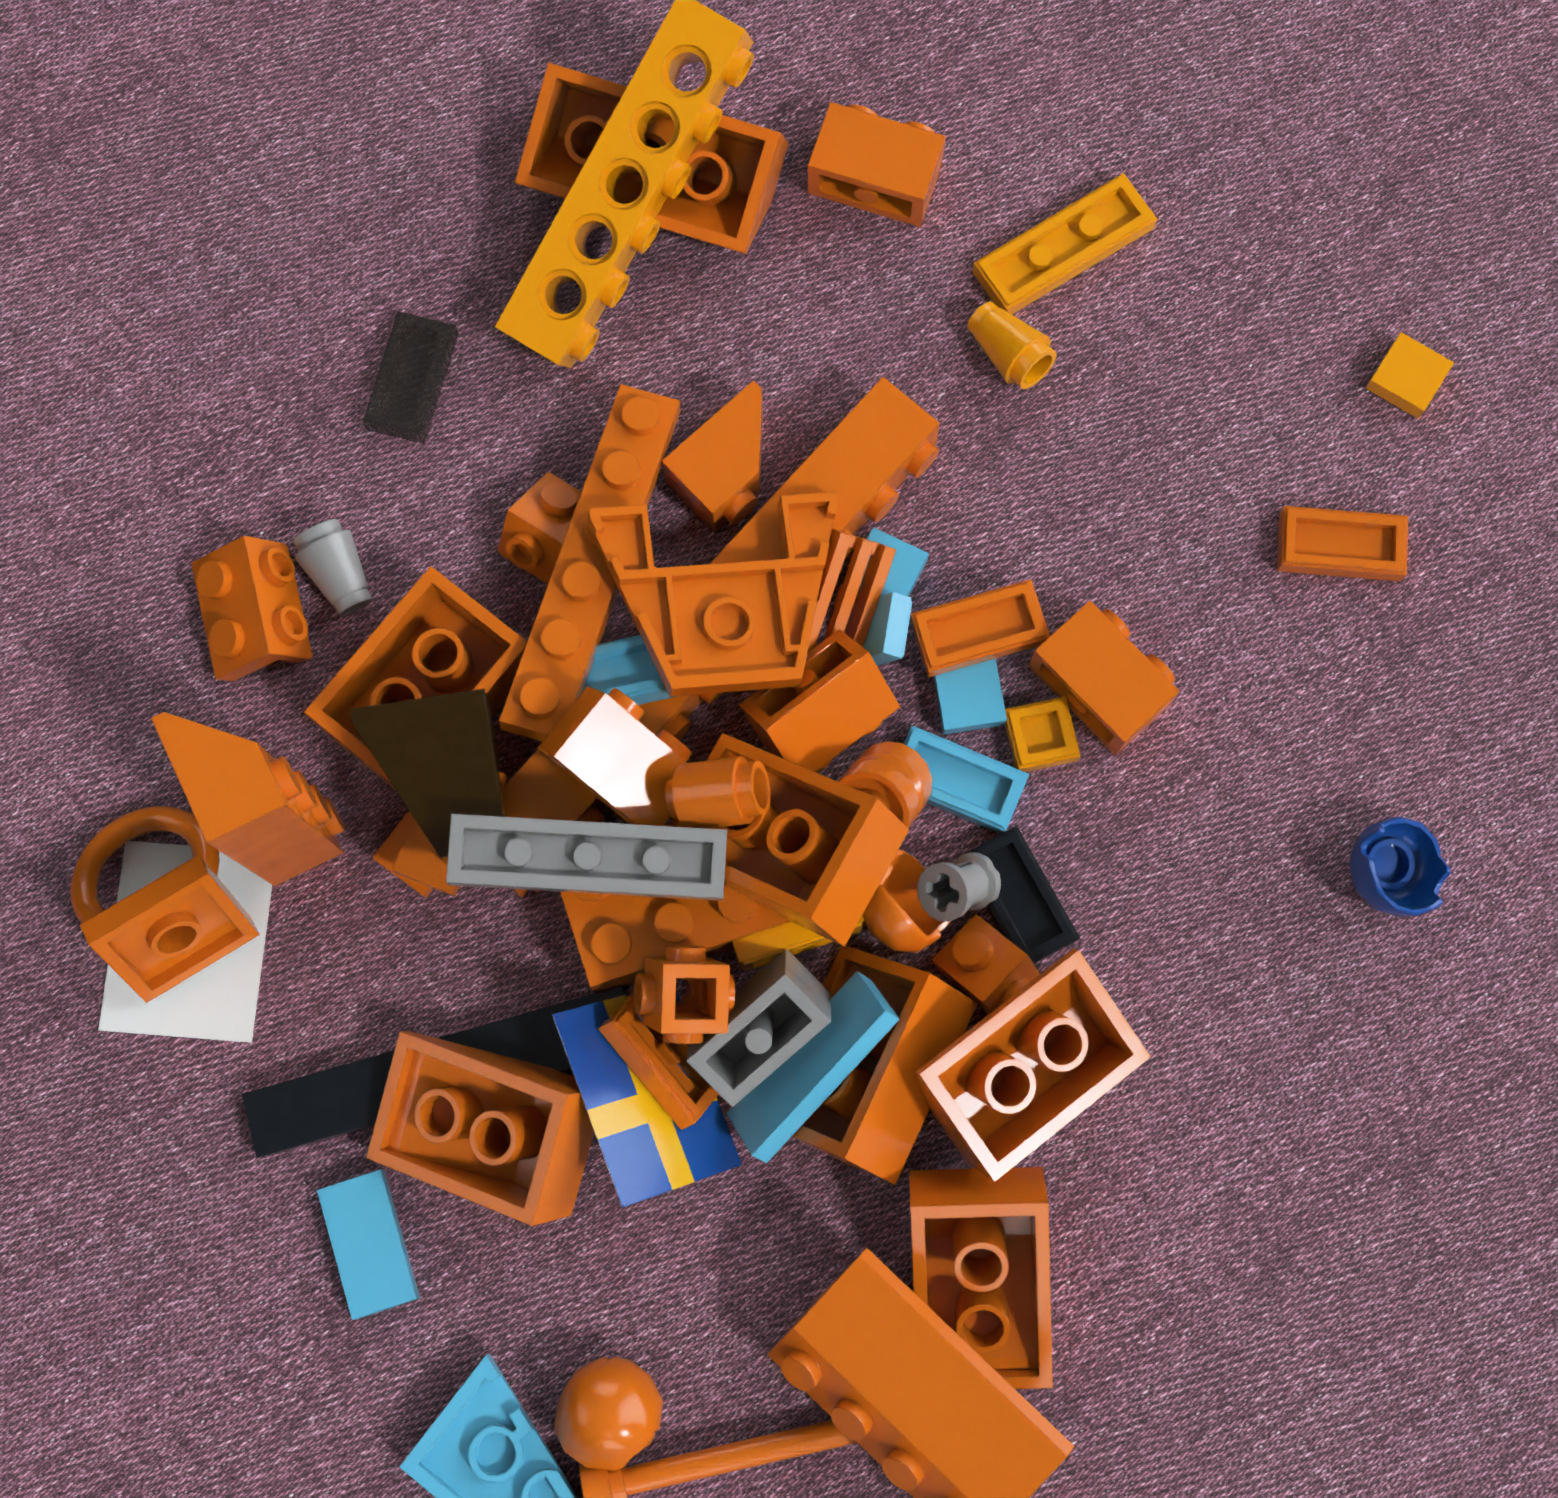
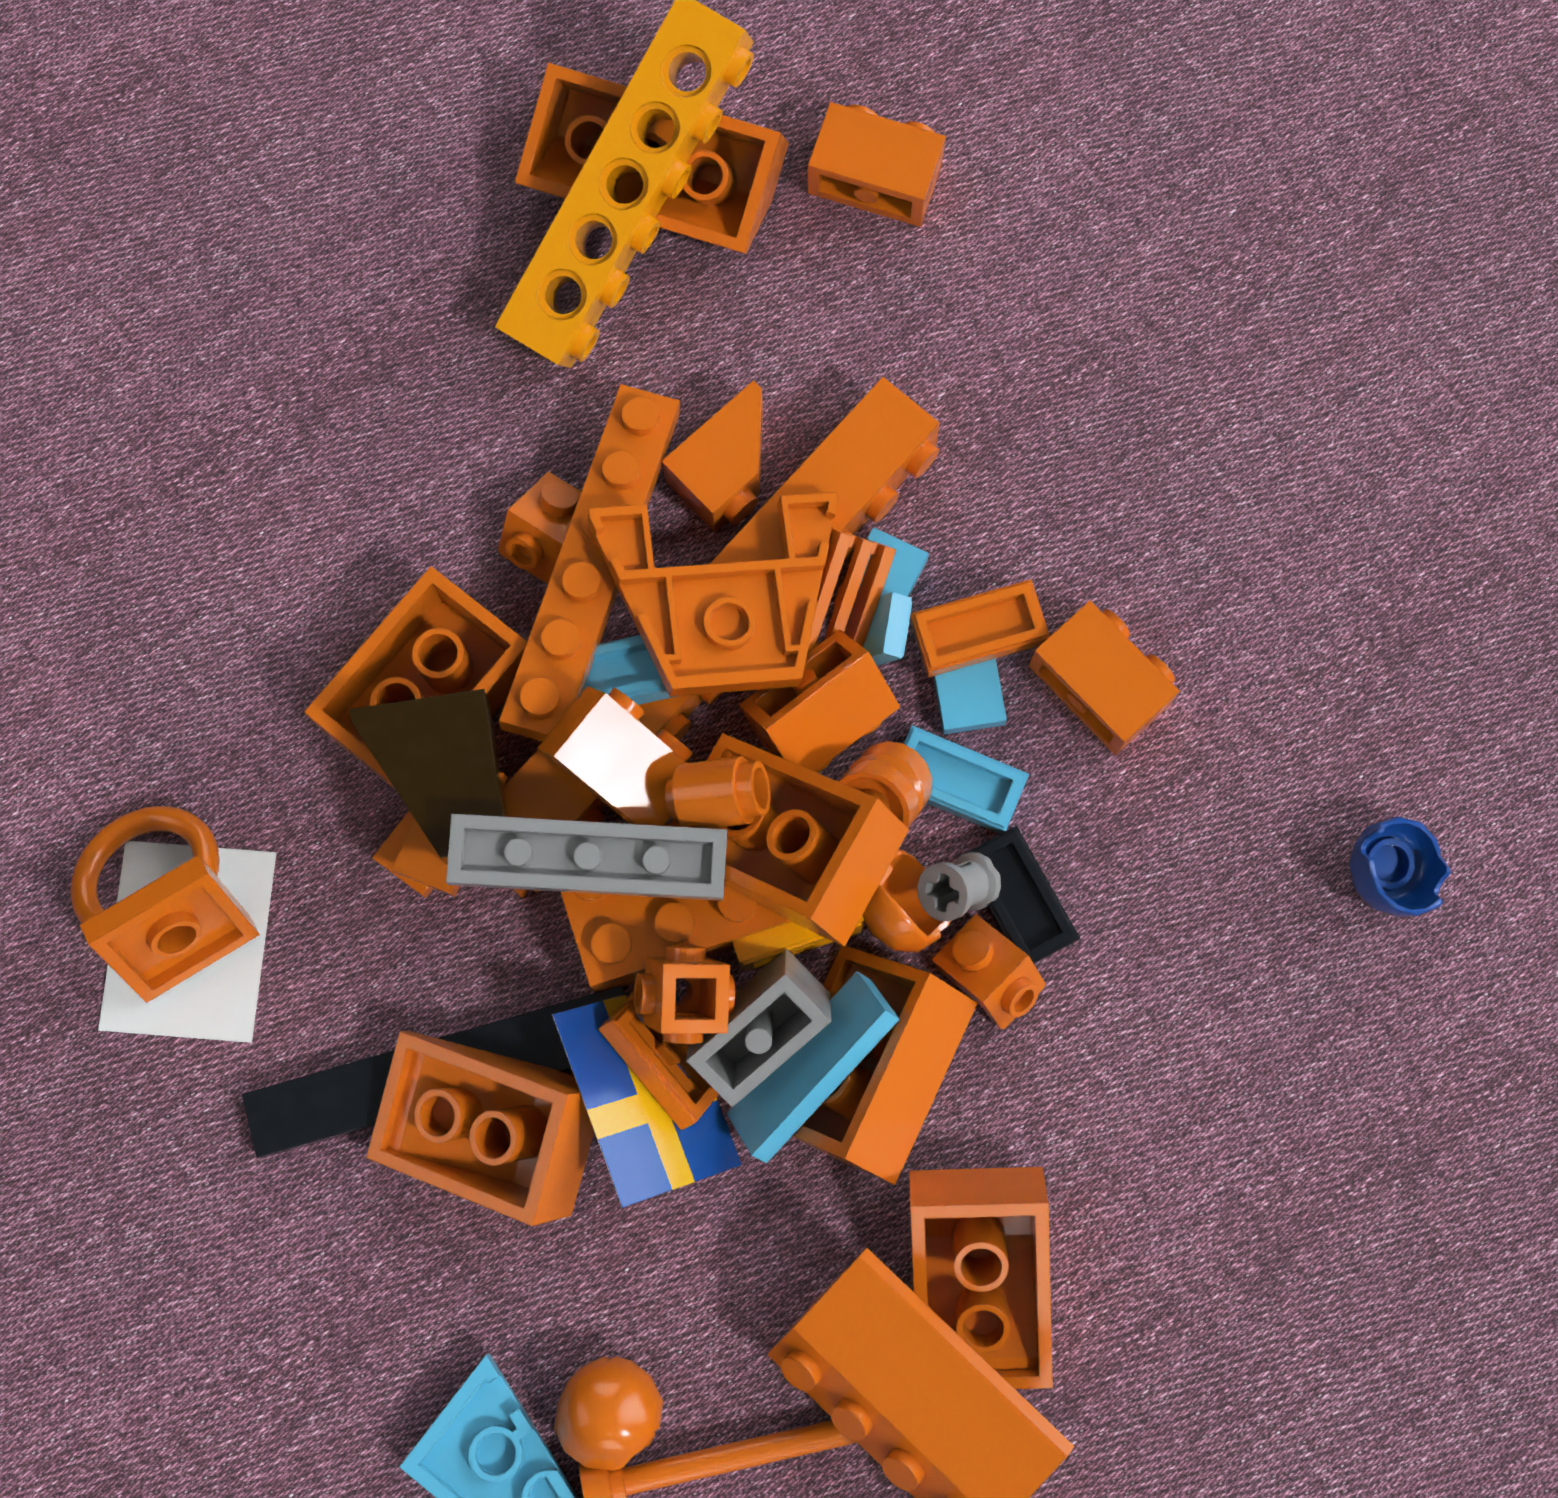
orange slope [151,712,345,886] -> none
orange bracket [191,536,312,681] -> none
light grey cone [293,519,373,617] -> none
medium azure tile [317,1169,420,1320] -> none
clear smoke tile [363,311,459,444] -> none
orange slope [916,948,1151,1182] -> none
light orange cone [967,301,1057,389] -> none
light orange tile [972,173,1157,315] -> none
light orange tile [1005,696,1081,772] -> none
orange tile [1277,506,1408,582] -> none
light orange tile [1366,332,1454,419] -> none

